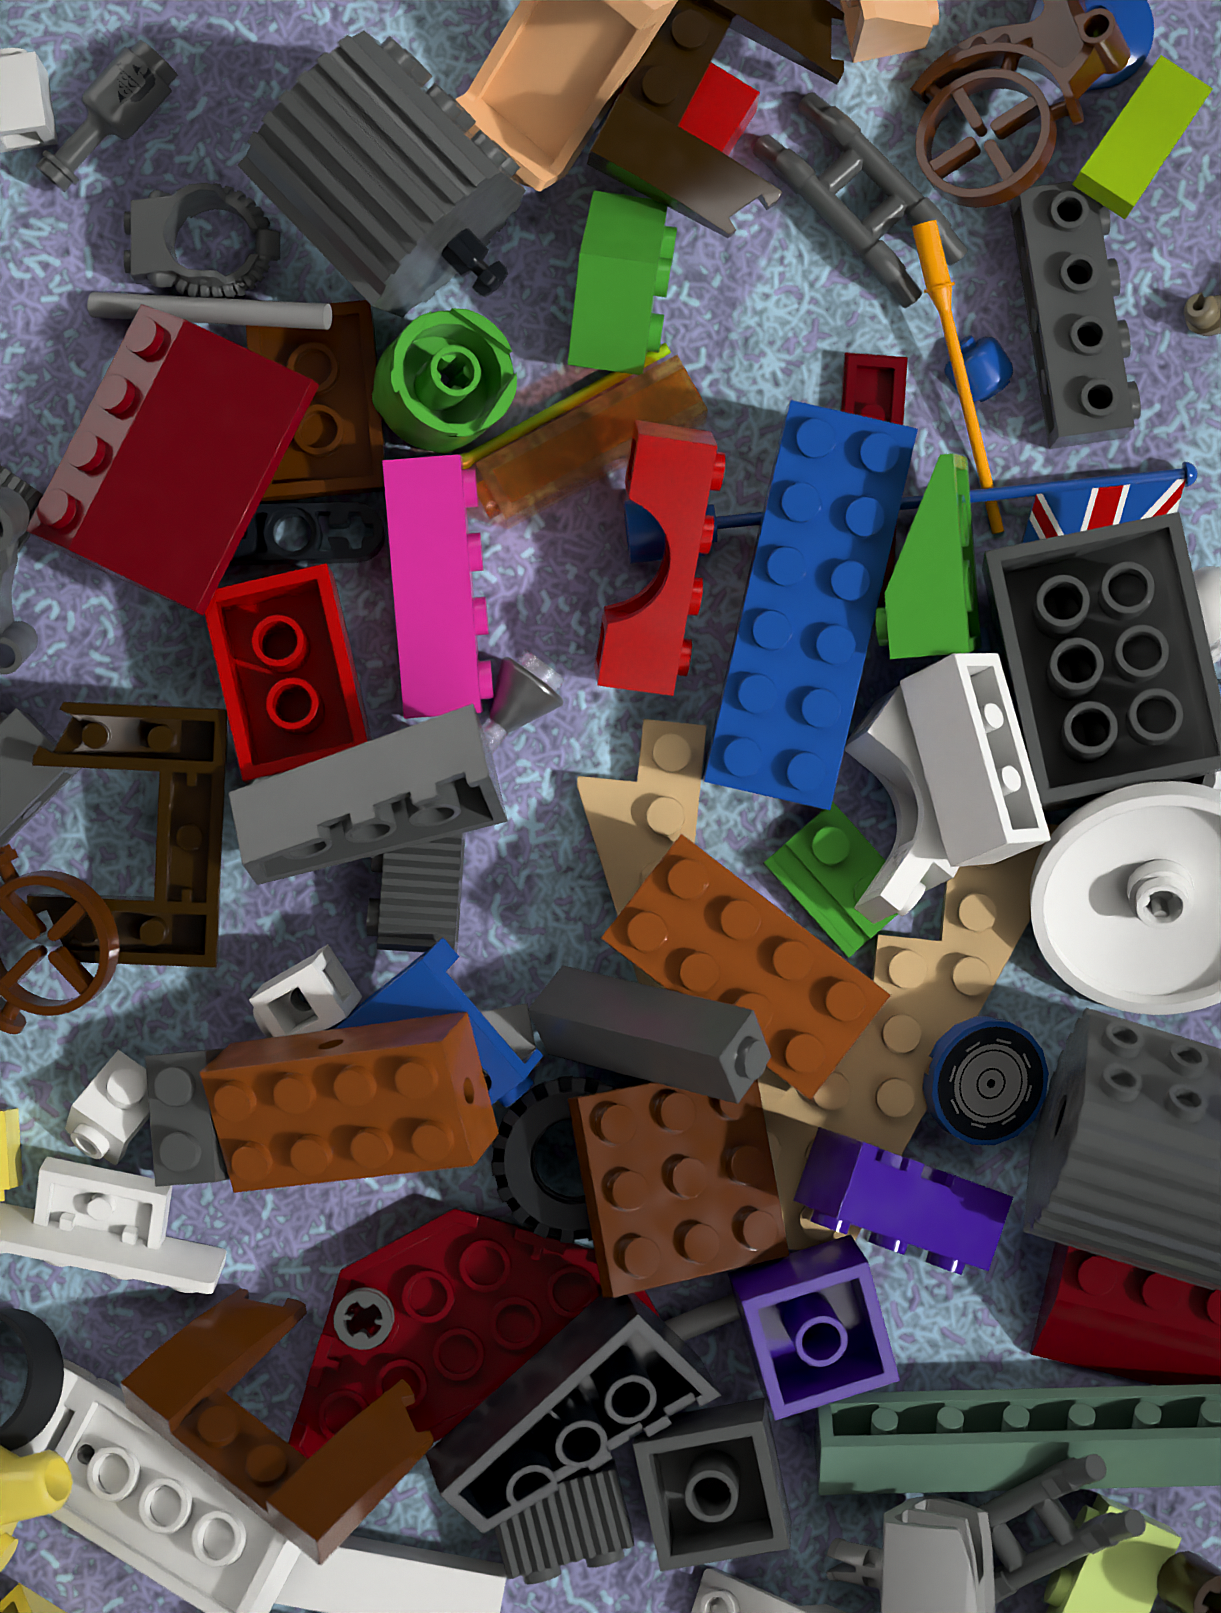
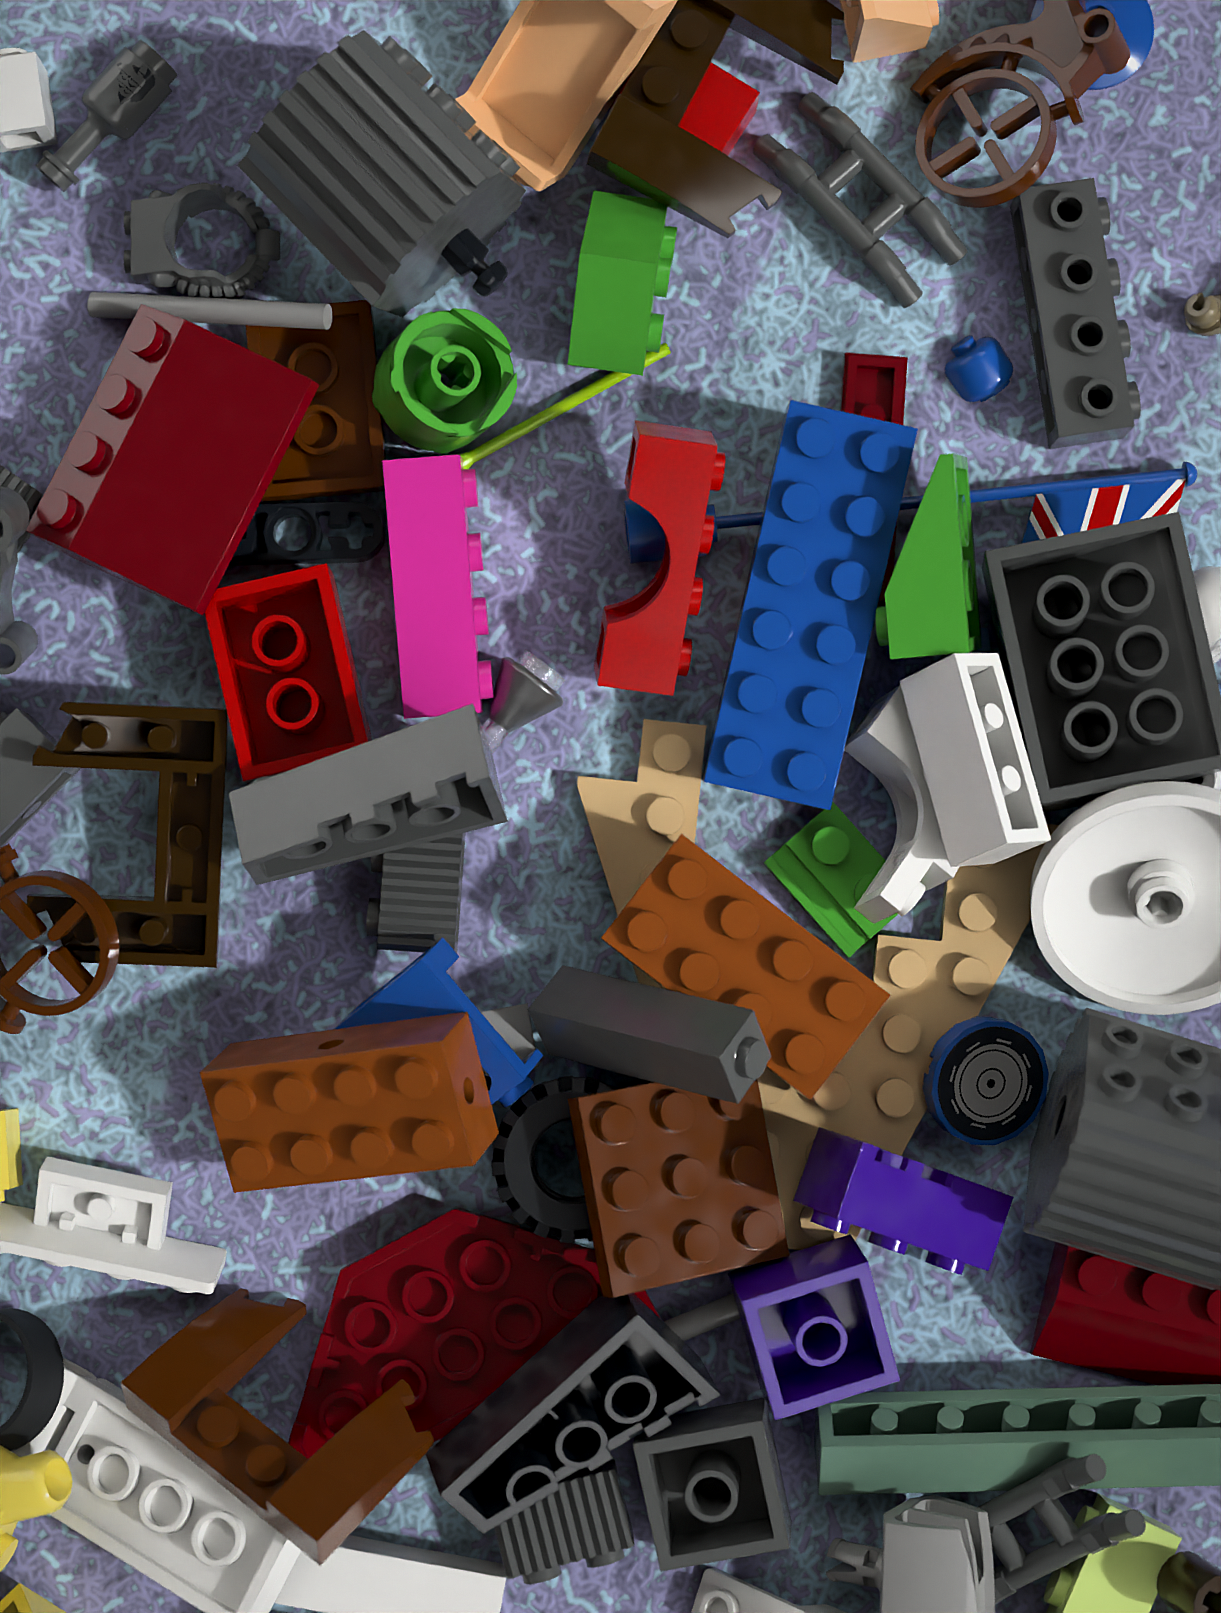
white bracket [65,1050,150,1165] -> none
dark grey brick [145,1048,230,1187] -> none
white brick [249,944,362,1038] -> none
dark grey bush [334,1287,395,1350] -> none
clear orange brick [475,355,708,529] -> none
light orange piece [912,220,1004,534] -> none
lime tile [1072,55,1213,219] -> none

